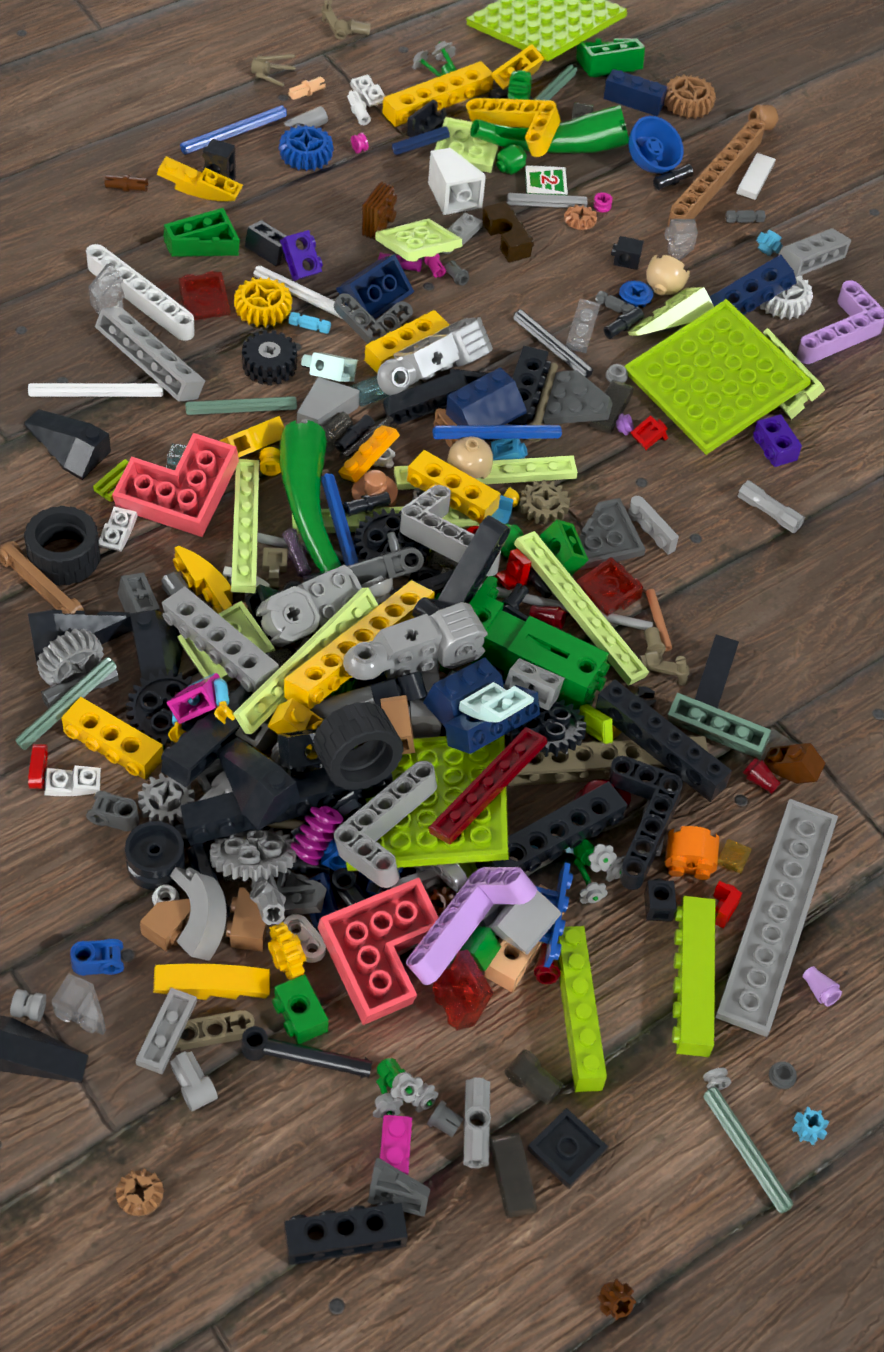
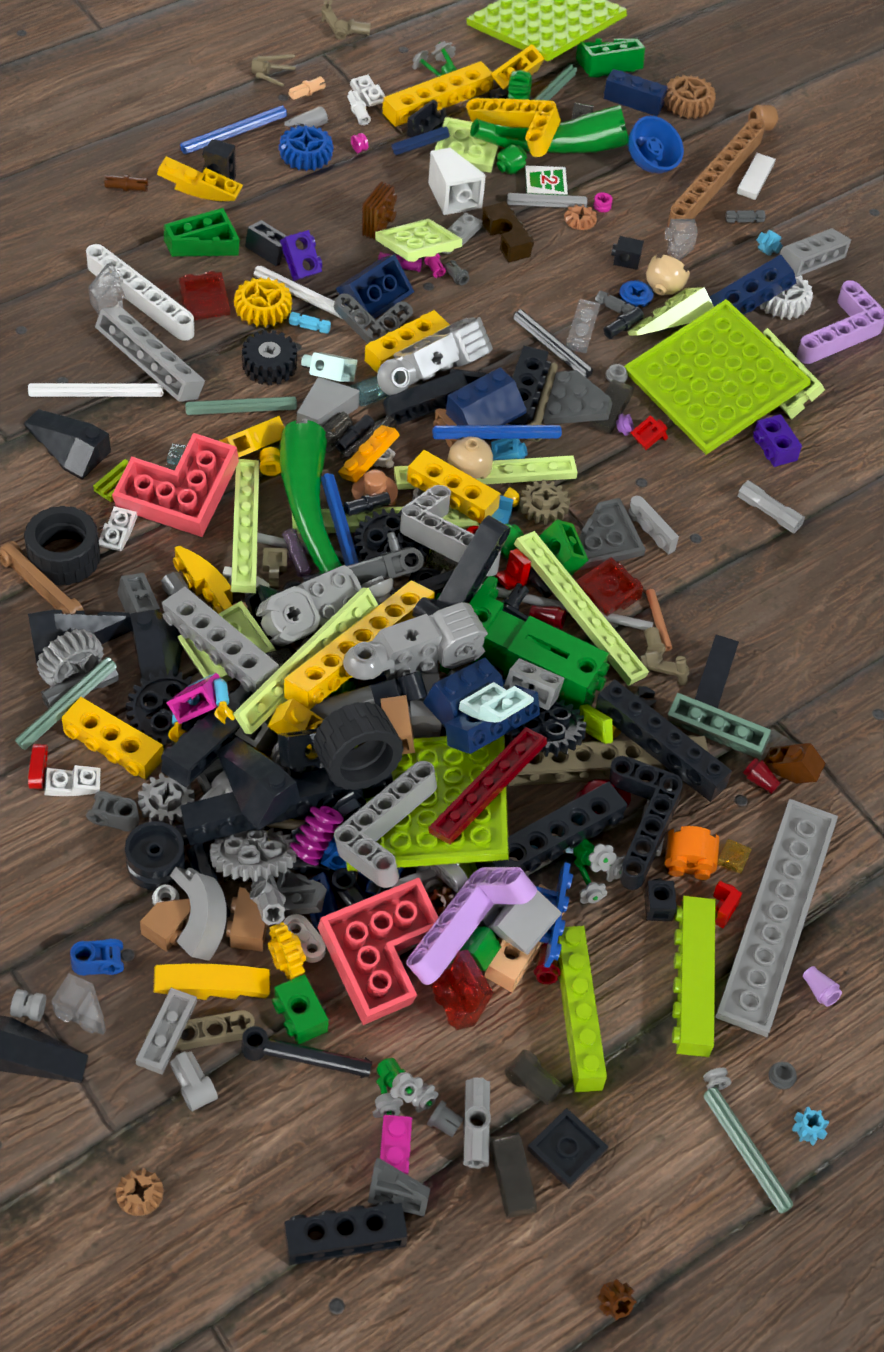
black pin [653,164,694,190] -> none

